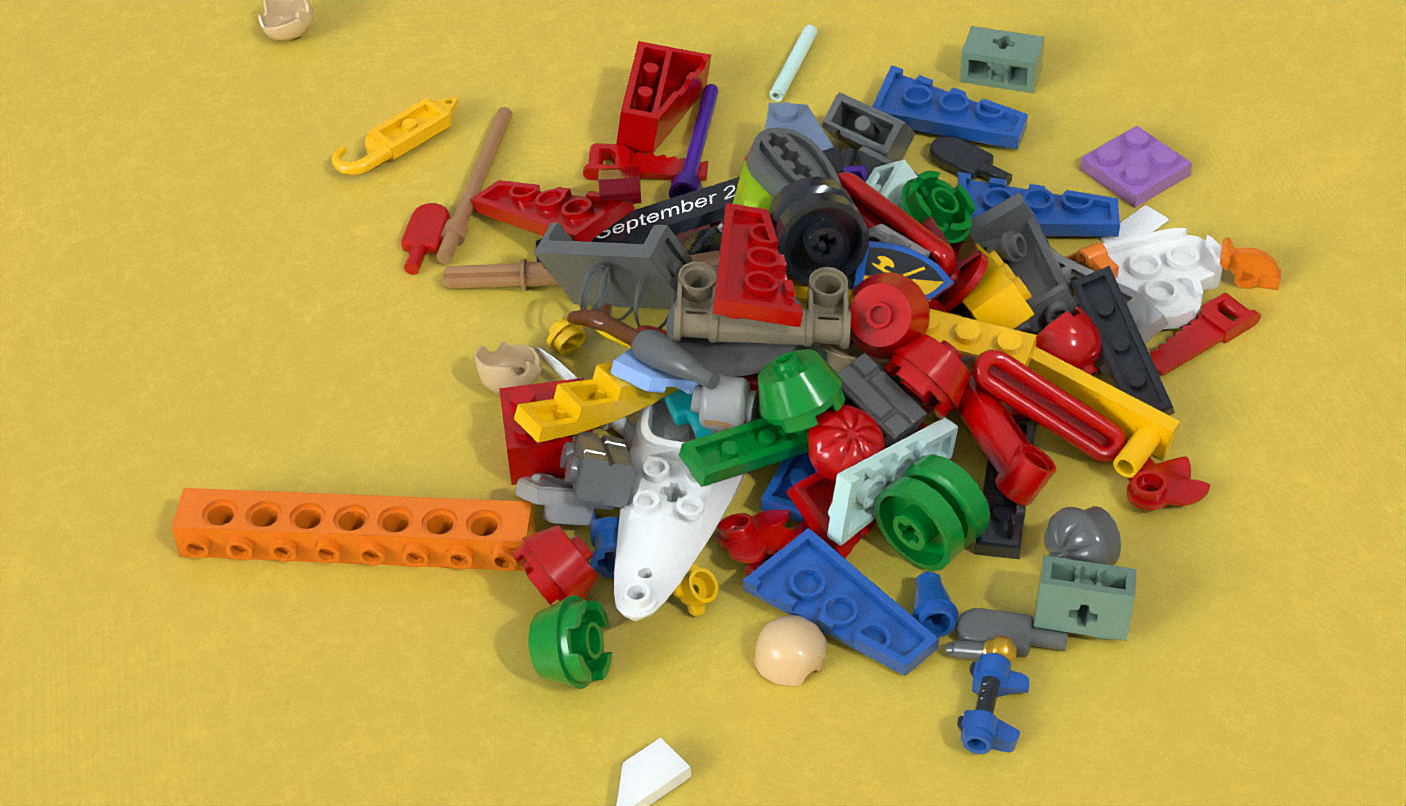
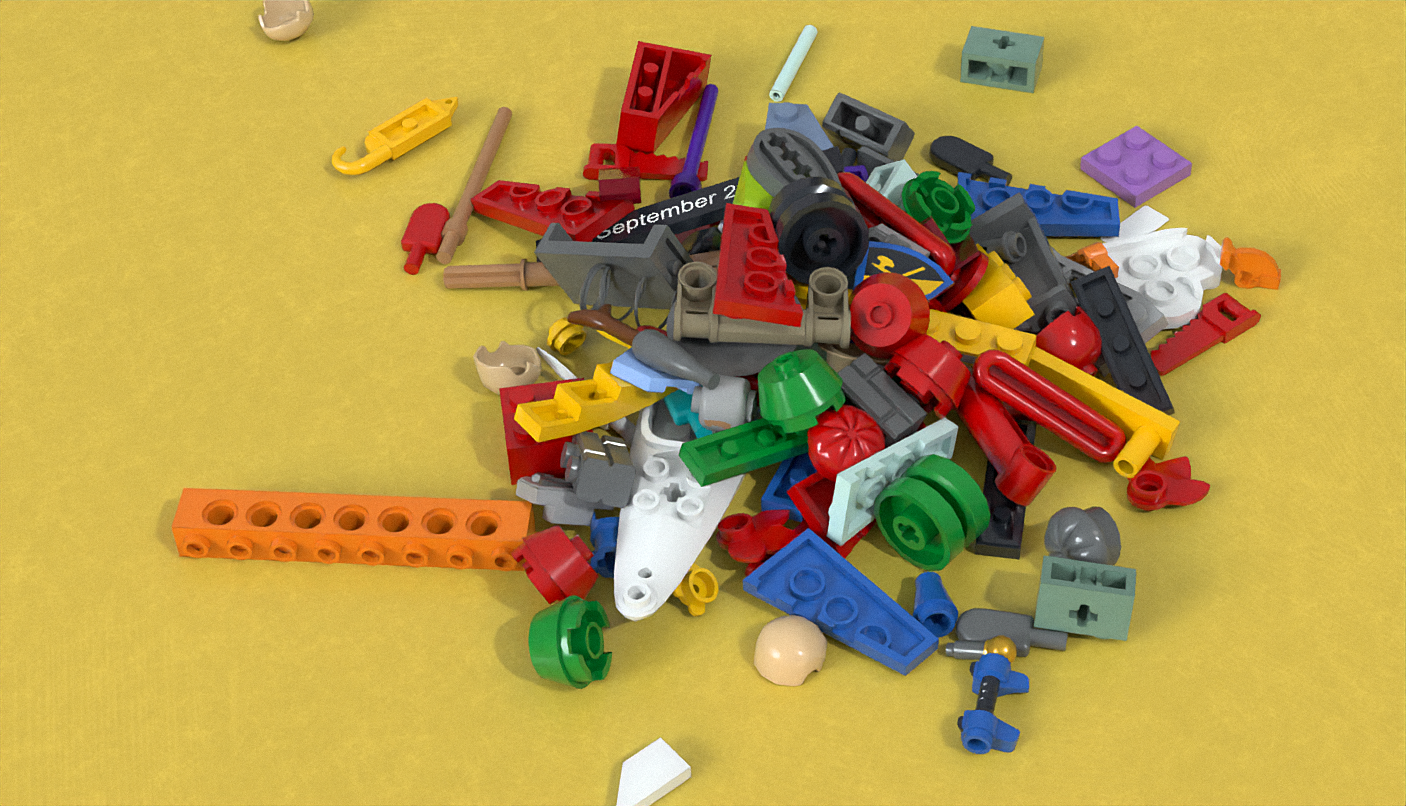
blue wing [872,65,1028,150] -> none

